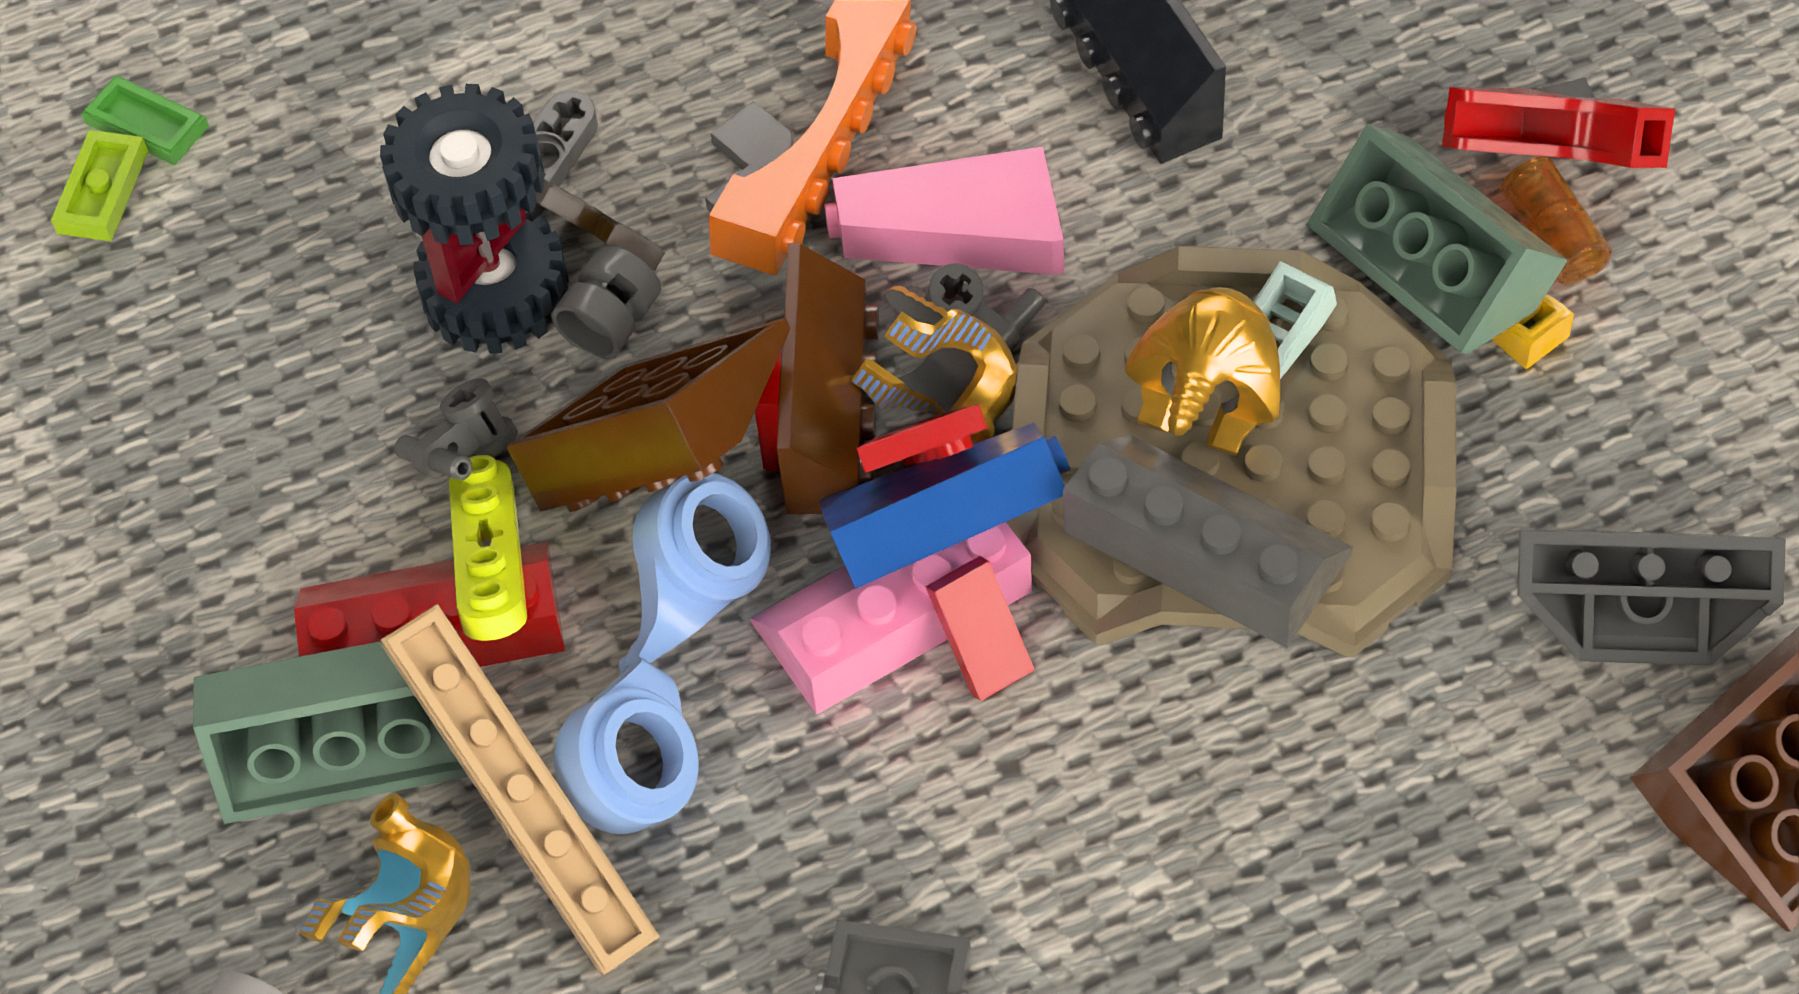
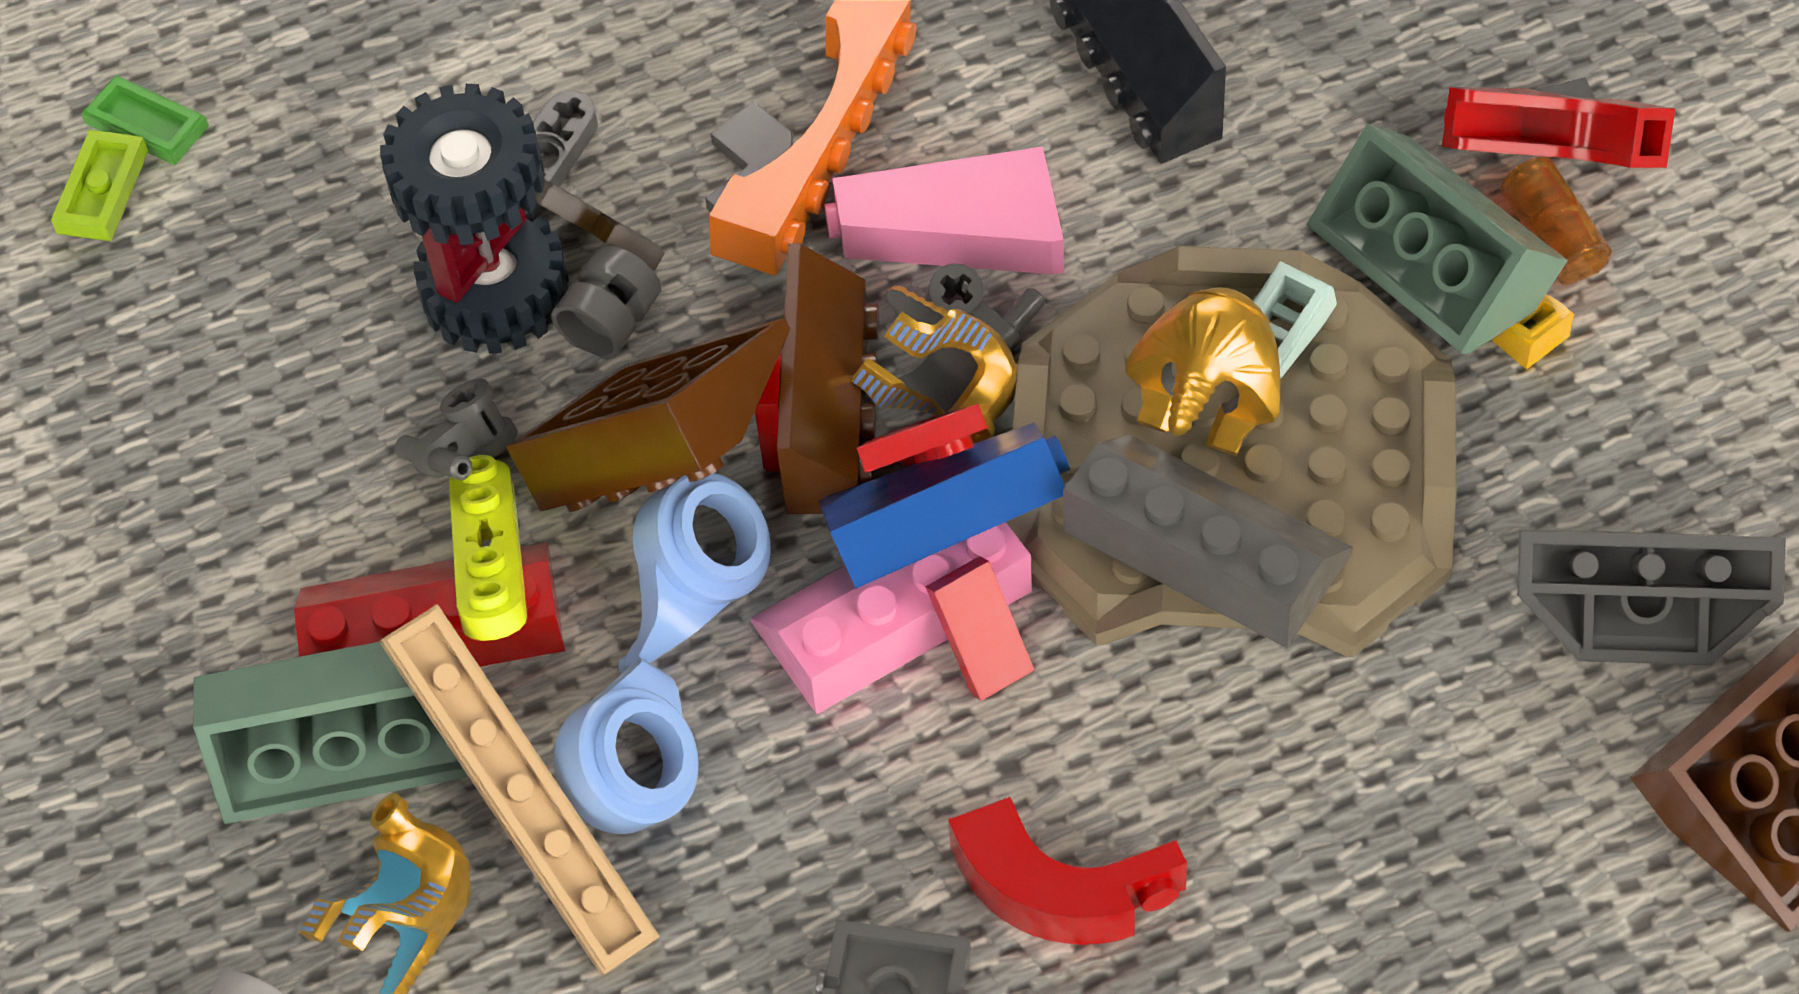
none -> red arch [948,797,1187,945]

